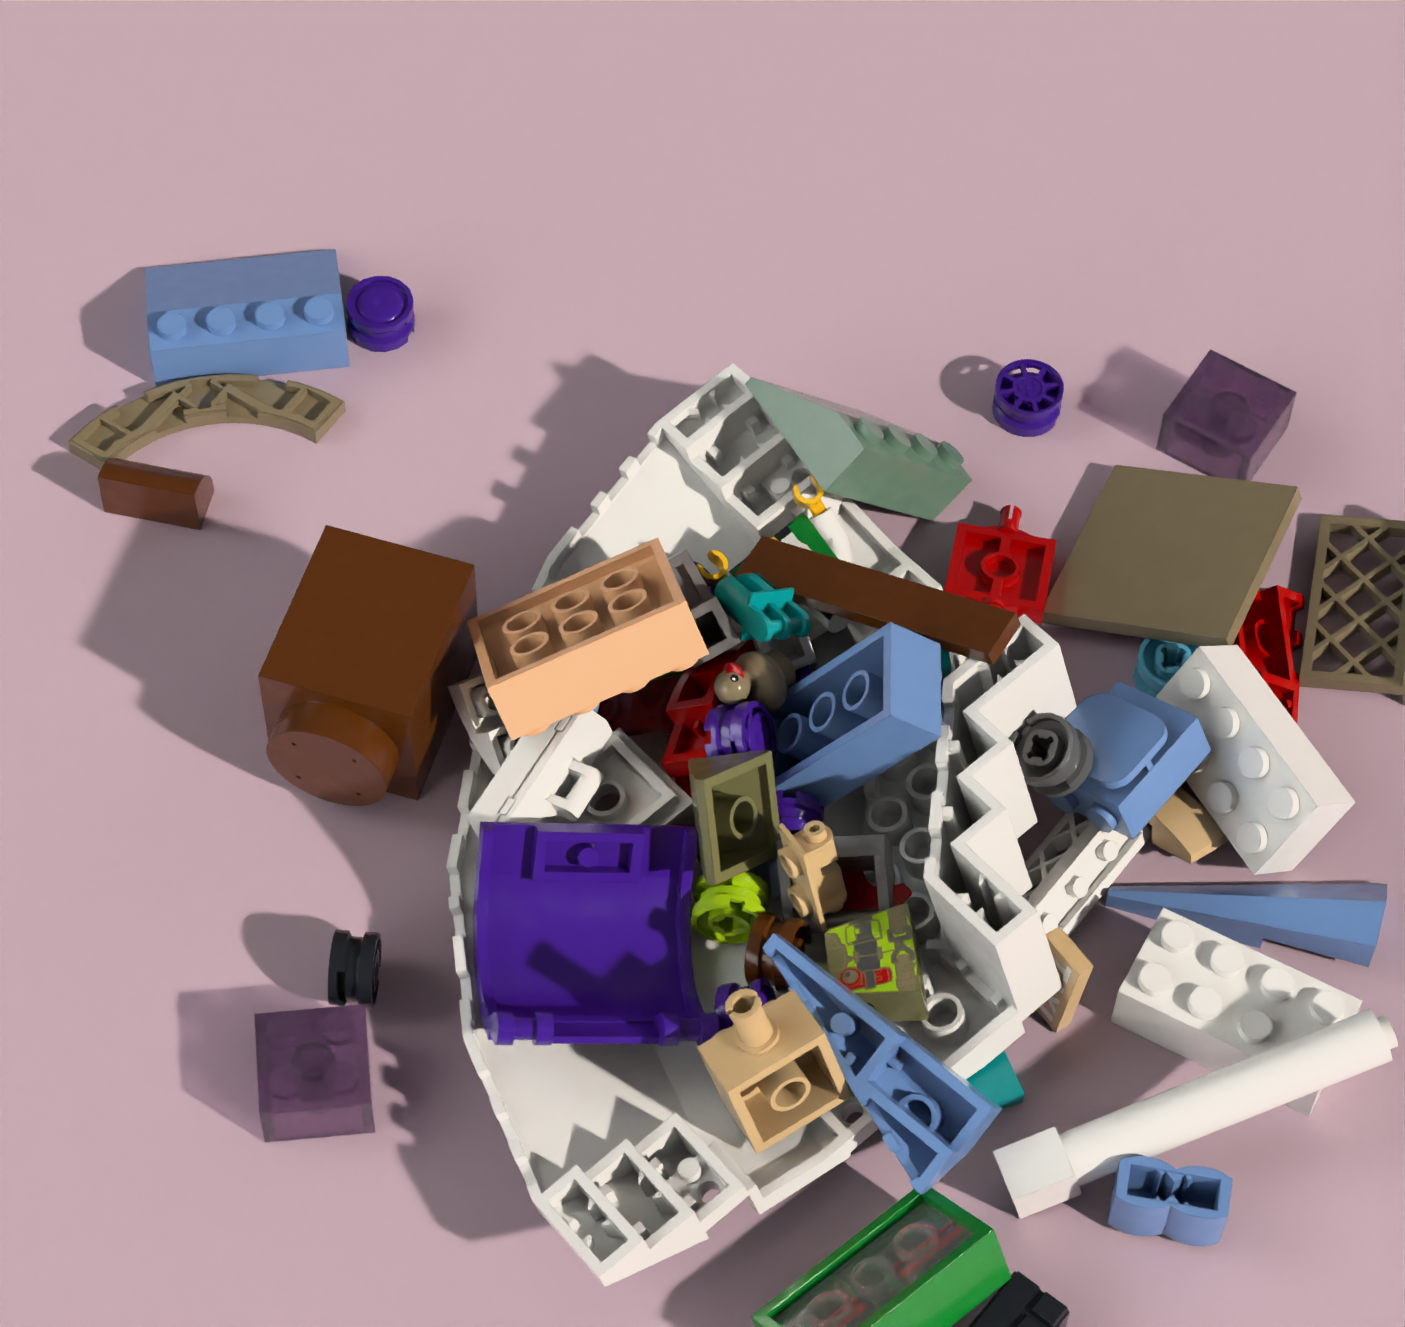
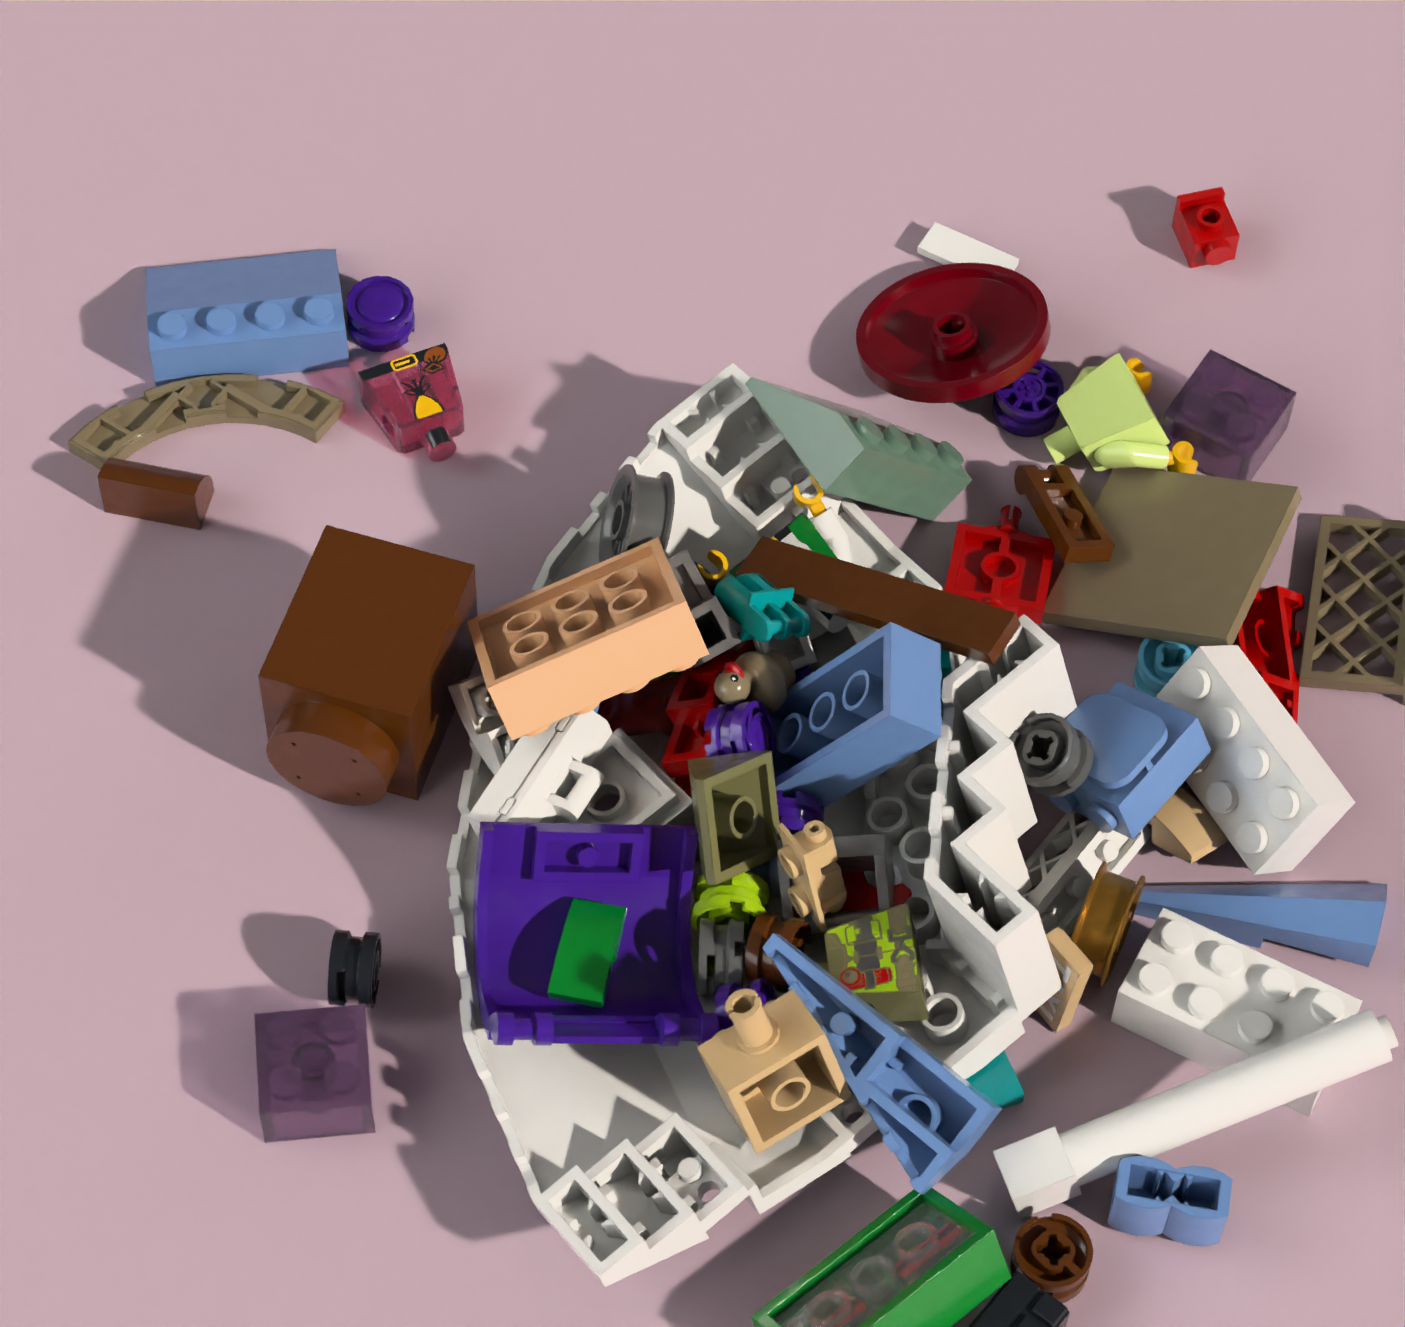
none -> clear pink torso [358,343,464,462]
none -> green slope [547,898,627,1008]
none -> dark grey wheel [599,464,675,562]
none -> dark grey wheel [698,918,745,995]
none -> dark red dish [856,263,1051,403]
none -> white piece [917,222,1019,271]
none -> reddish brown wheel [1010,1213,1093,1303]
none -> reddish brown plate [1014,464,1115,563]
none -> yellowish green torso [1043,352,1198,474]
none -> pearl gold wheel [1071,861,1145,988]
none -> red brick [1172,187,1240,268]

